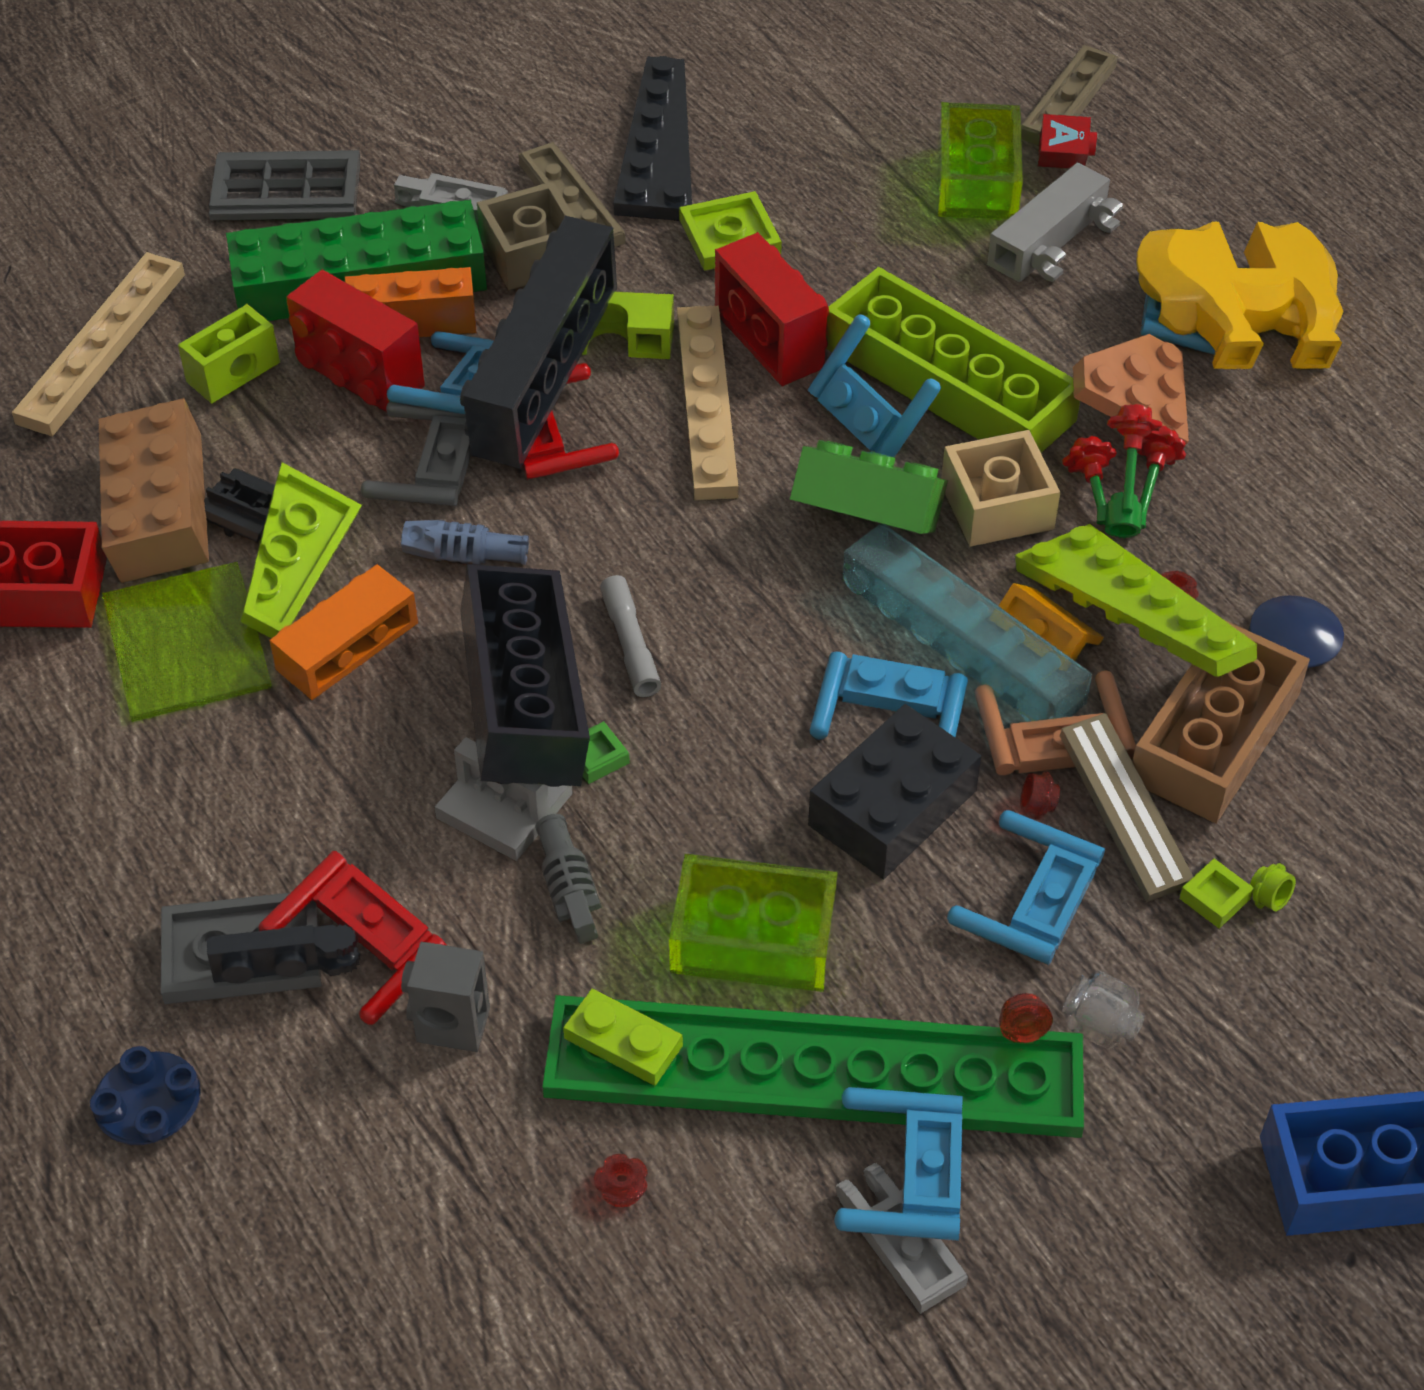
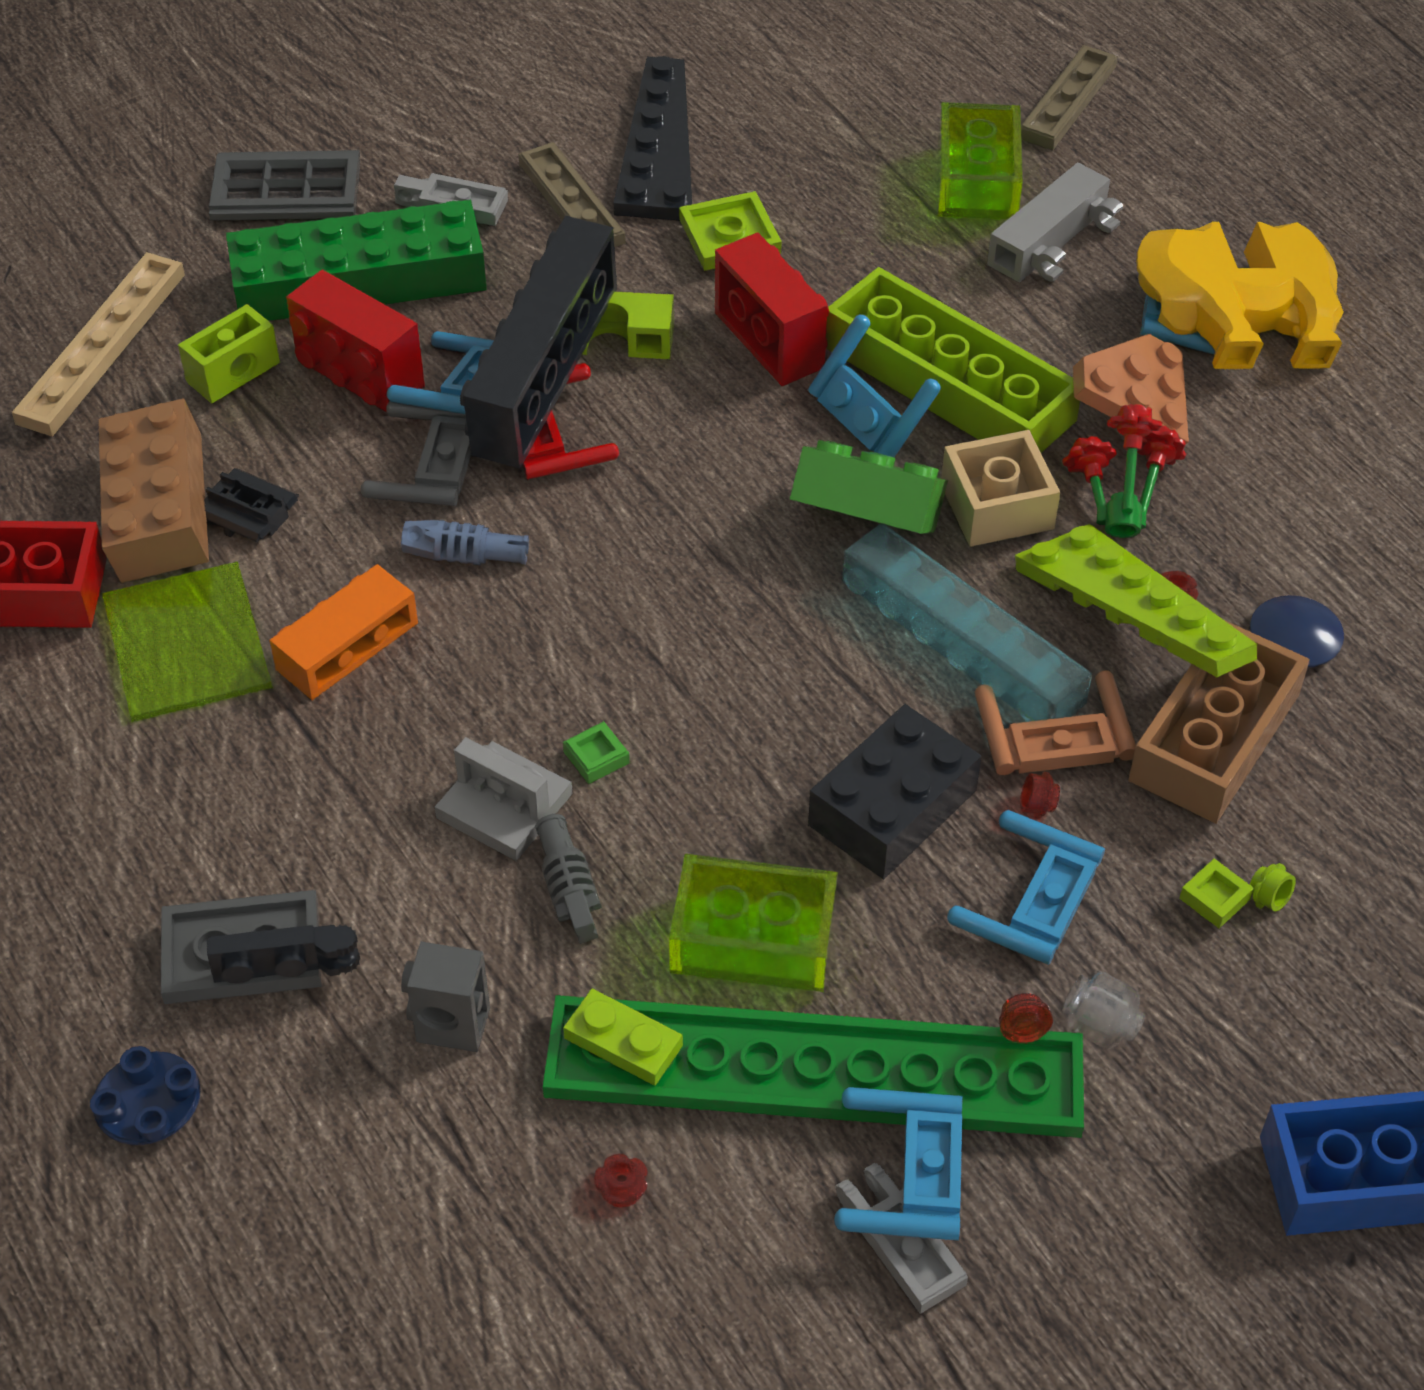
lime wing [240,462,362,638] -> none
red plate [258,850,446,1025] -> none
orange brick [345,267,477,337] -> none
black brick [460,564,590,787] -> none
dark tan brick [477,181,575,290] -> none
light grey piece [600,575,661,697] -> none
tan plate [677,306,738,501] -> none
dark azure plate [810,652,968,740] -> none
light orange panel [988,583,1104,674] -> none
red brick [1038,114,1097,169] -> none
dark tan tile [1060,713,1193,902] -> none

